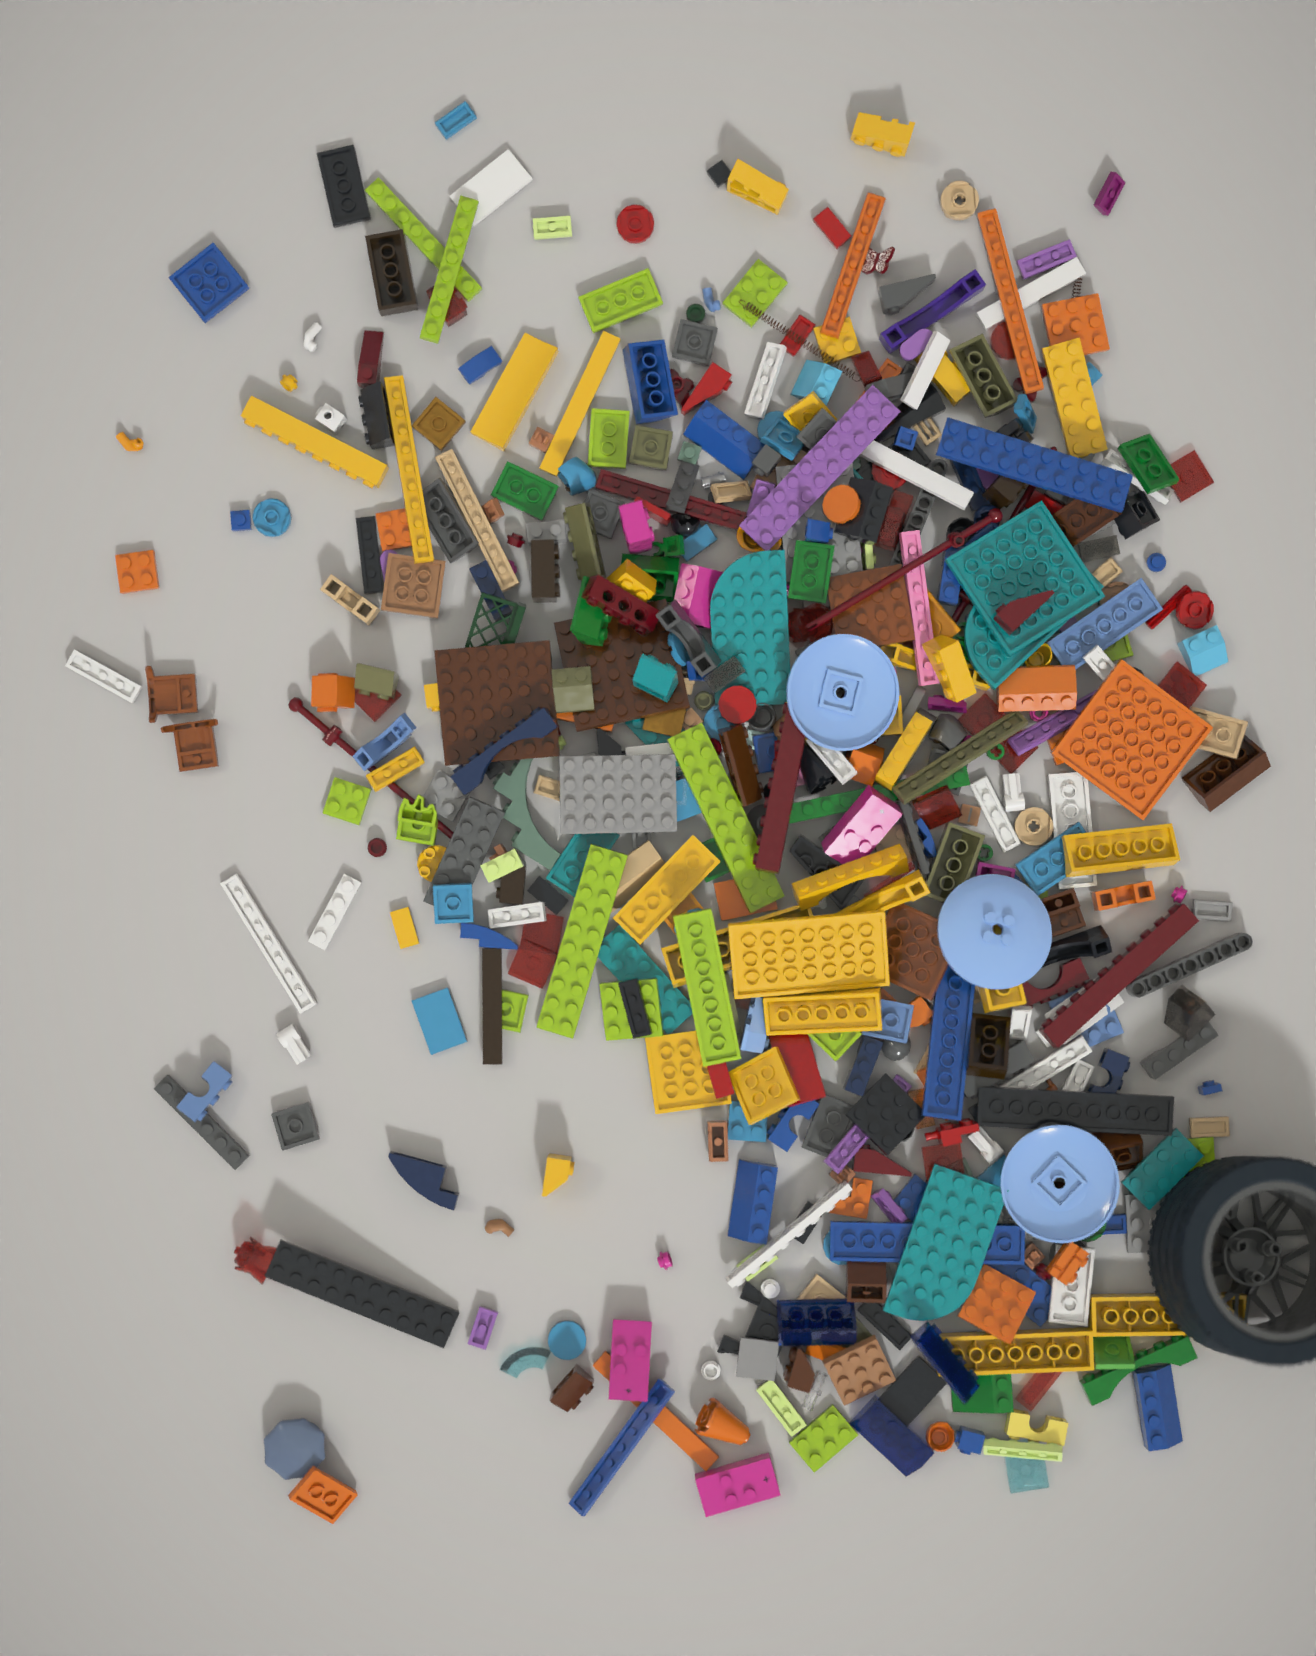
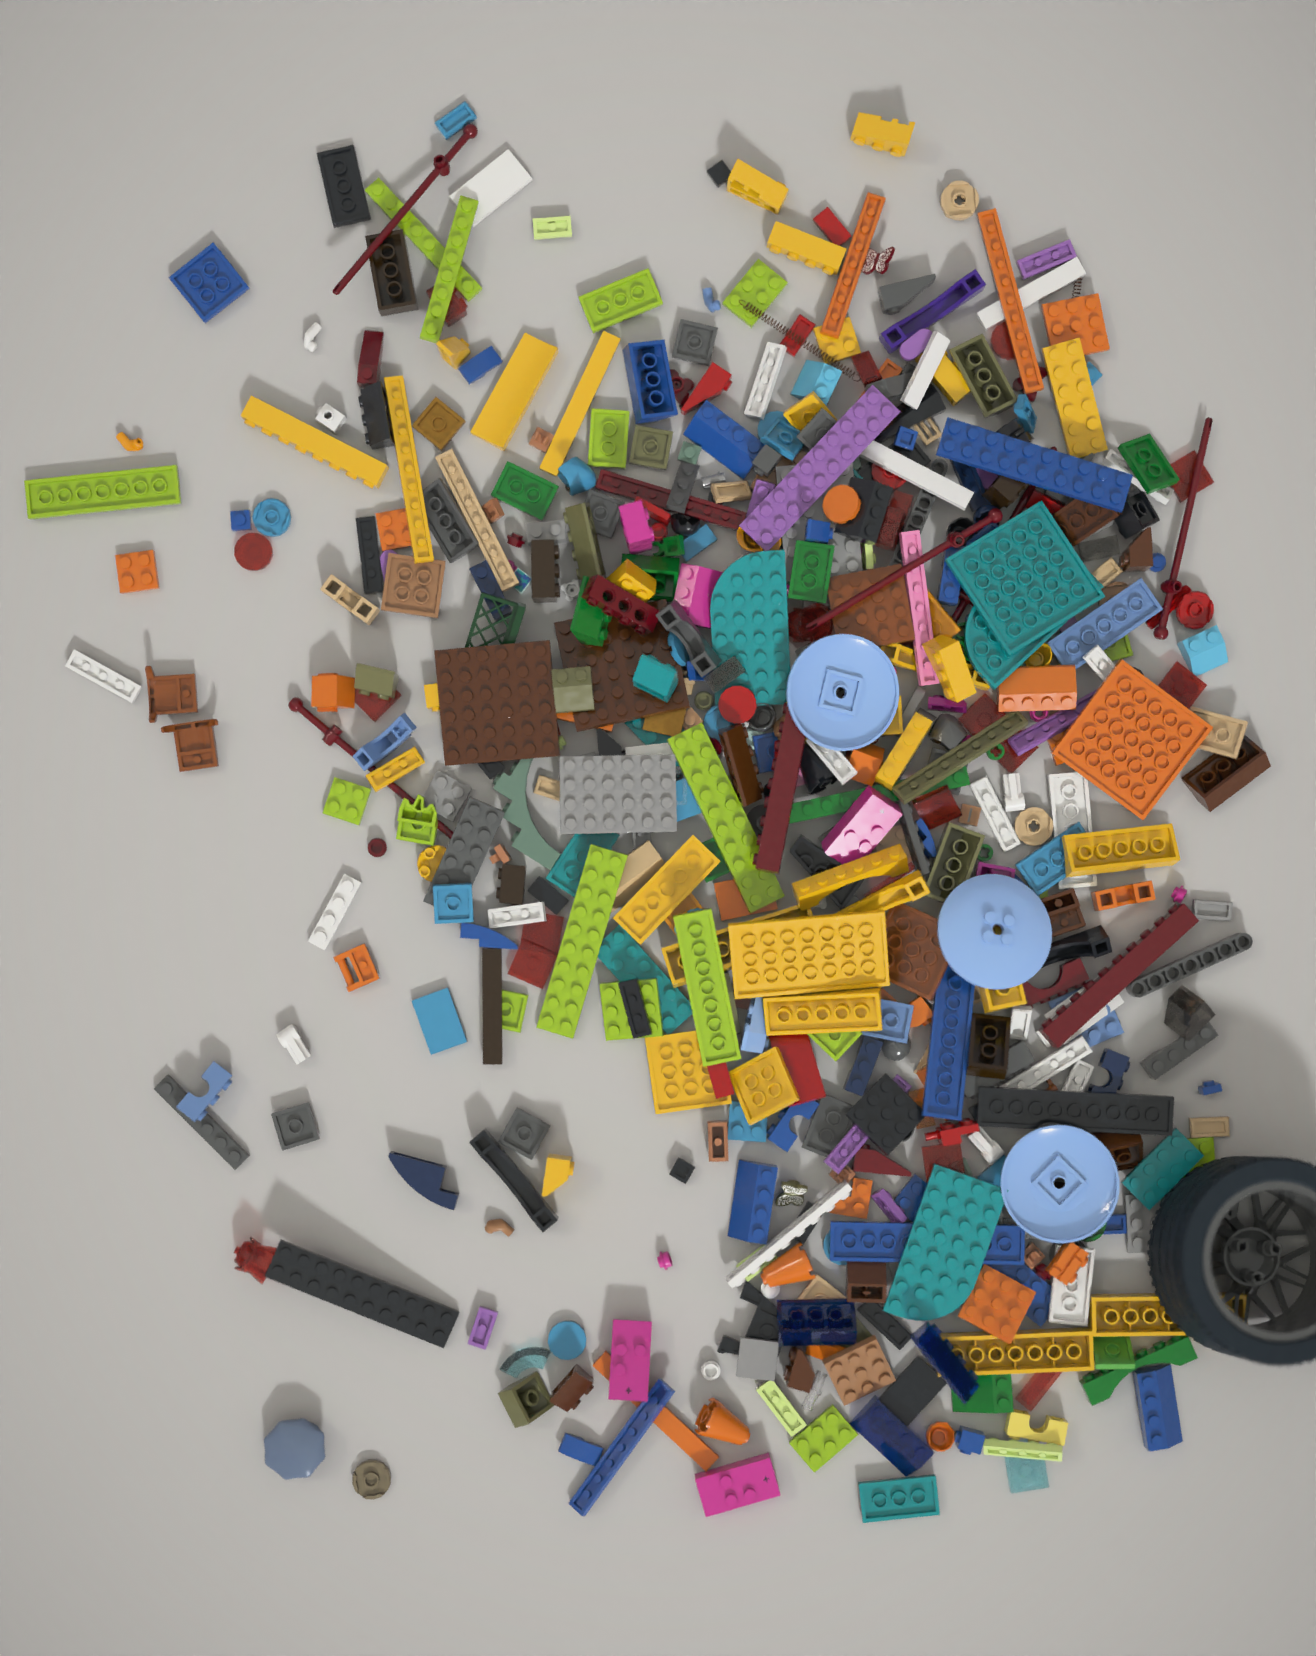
white tile [220,873,318,1014] -> none
yellow plate [280,374,298,392] -> none
orange plate [288,1466,358,1524] -> none
yellow tile [390,907,420,949] -> none
dark blue arch [450,707,559,795] -> none
yellowish green plate [480,849,524,883] -> none
red tile [616,204,654,244] -> none
dark green tile [686,304,705,323] -> none
dark red slope [993,590,1055,636] -> none
magenta plate [1093,172,1126,216] -> none
none -> lime plate [24,465,181,519]
none -> clear red tile [234,533,273,571]
none -> dark red bar [333,124,478,295]
none -> orange plate [333,943,380,992]
none -> dark tan tile [352,1459,391,1500]
none -> yellow slope [436,336,471,370]
none -> black arch [469,1128,559,1233]
none -> dark grey plate [498,1107,551,1160]
none -> olive slope [498,1371,555,1428]
none -> tile [513,568,532,595]
none -> blue slope [558,1433,604,1466]
none -> white plate [561,579,580,601]
none -> red plate [650,522,668,542]
none -> black plate [669,1157,695,1184]
none -> orange cone [760,1242,816,1287]
none -> yellow brick [767,221,847,275]
none -> olive animal [775,1180,808,1206]
none -> teal plate [858,1474,940,1523]
none -> reddish brown slope [1119,527,1153,572]
none -> dark red bar [1153,417,1213,640]

